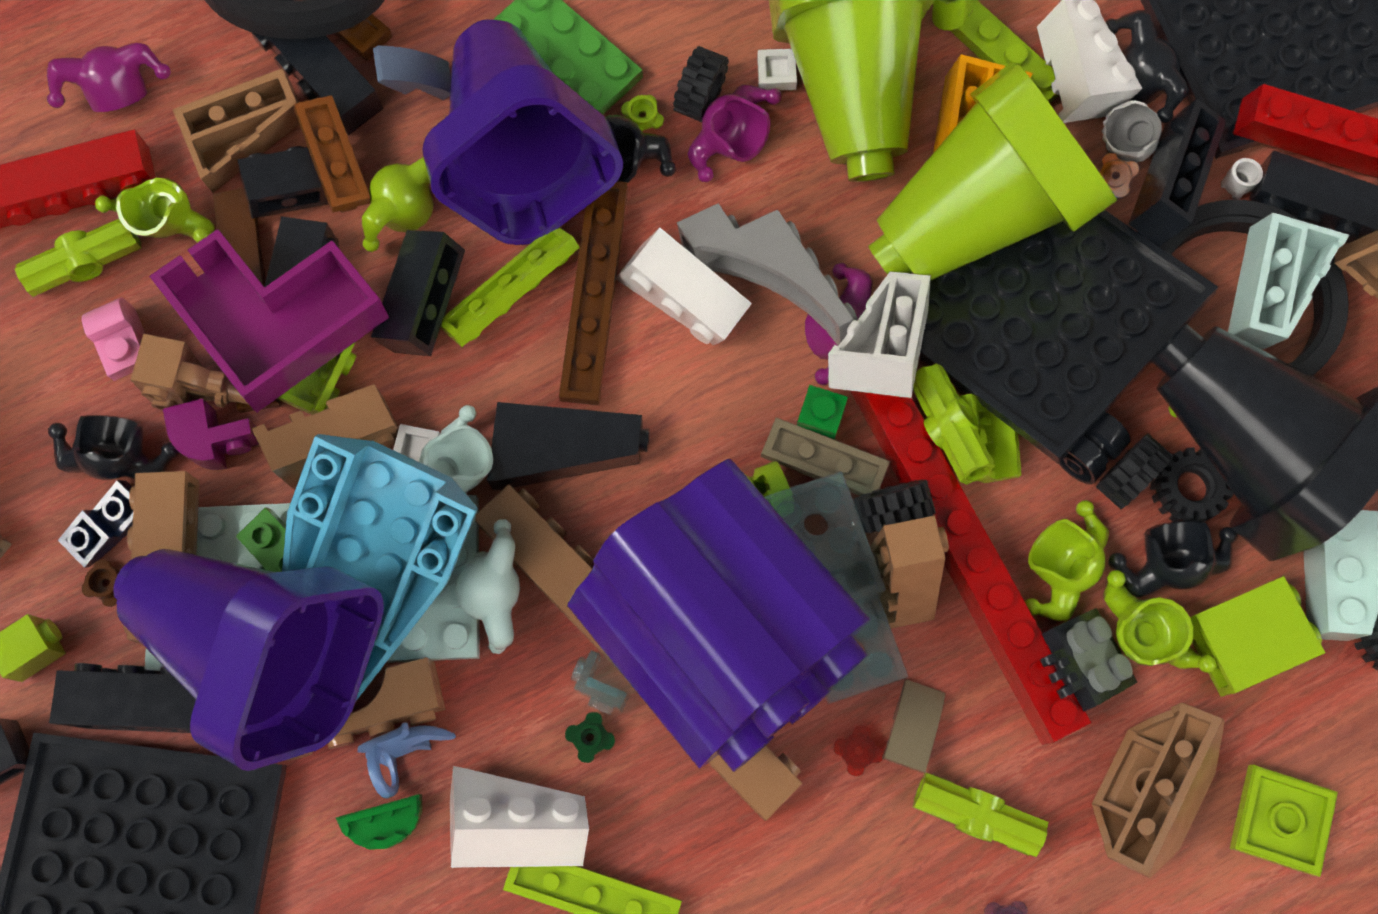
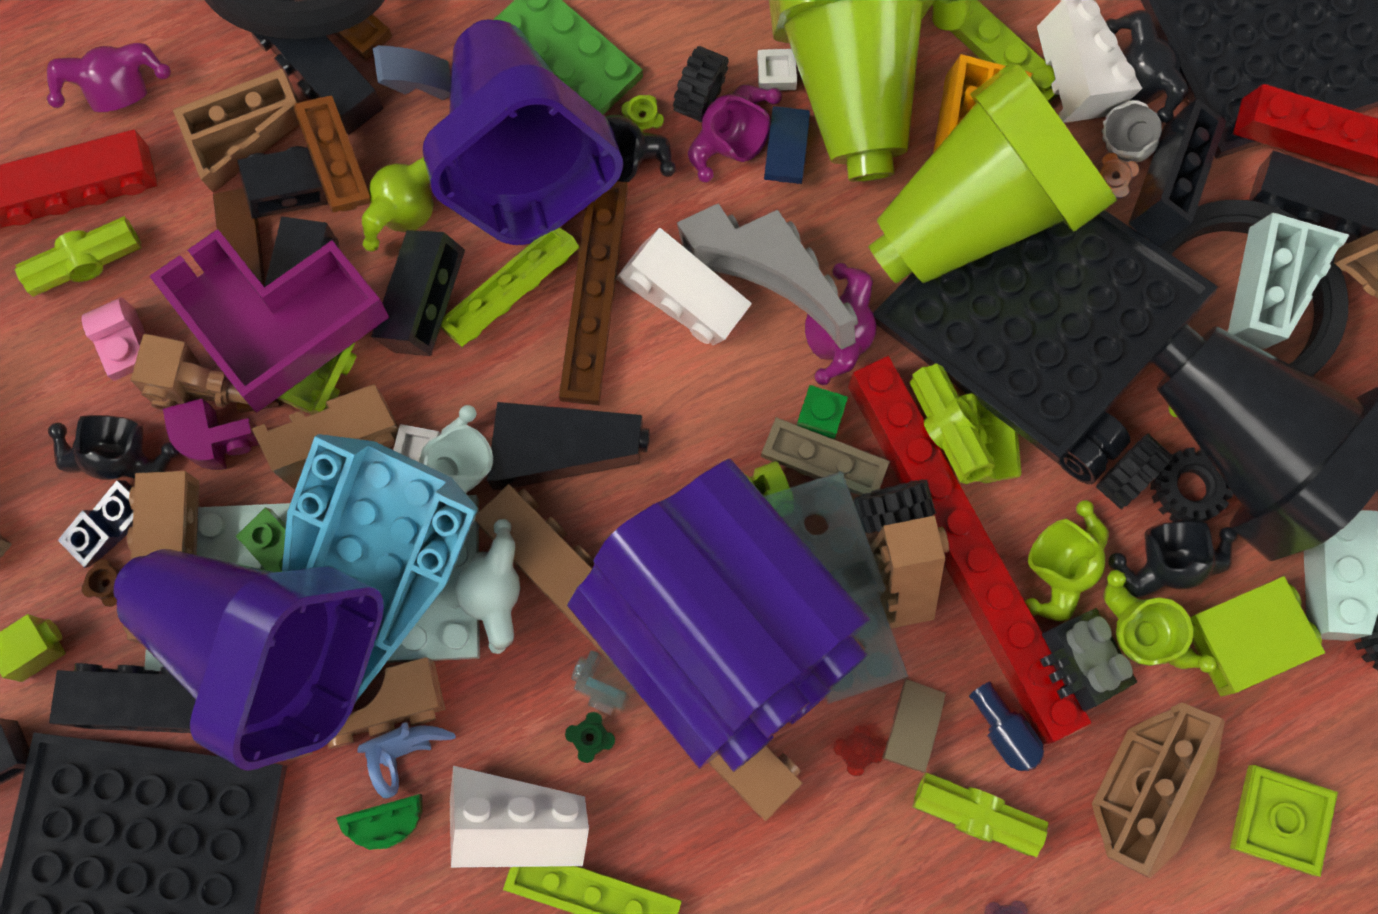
lime piece [95,177,215,243] -> none
white wedge [828,271,930,398] -> none
white hose [1221,158,1263,199] -> none
none -> dark blue slope [764,106,810,184]
none -> dark blue arm [969,681,1044,771]

